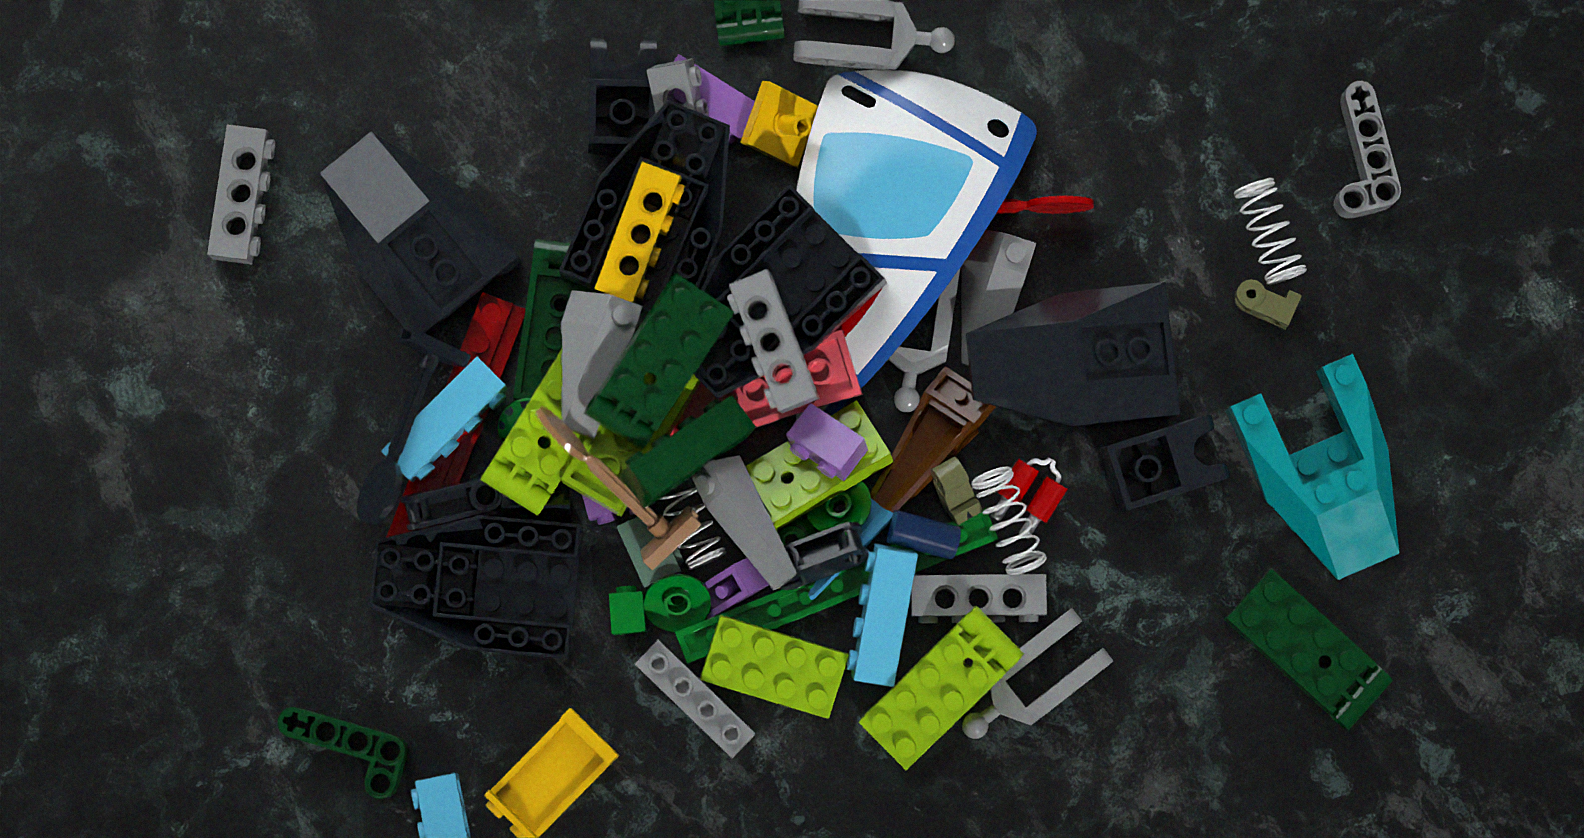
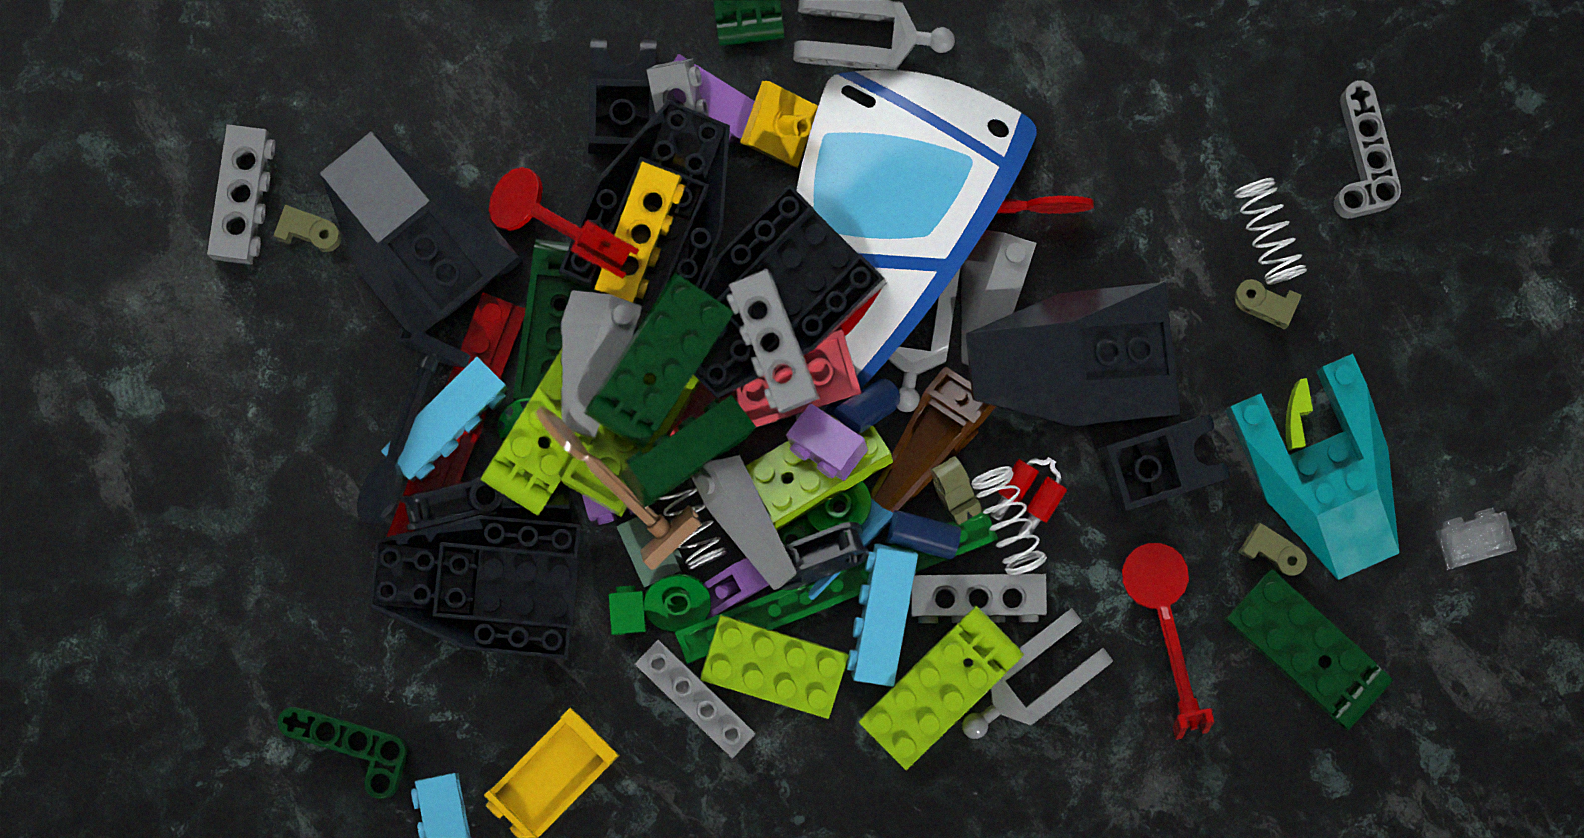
none -> olive leg [273,205,341,252]
none -> red piece [489,167,639,279]
none -> dark blue brick [833,378,900,435]
none -> red piece [1122,543,1214,740]
none -> olive leg [1238,523,1307,576]
none -> lime slope [1286,378,1313,451]
none -> clear brick [1435,508,1517,570]

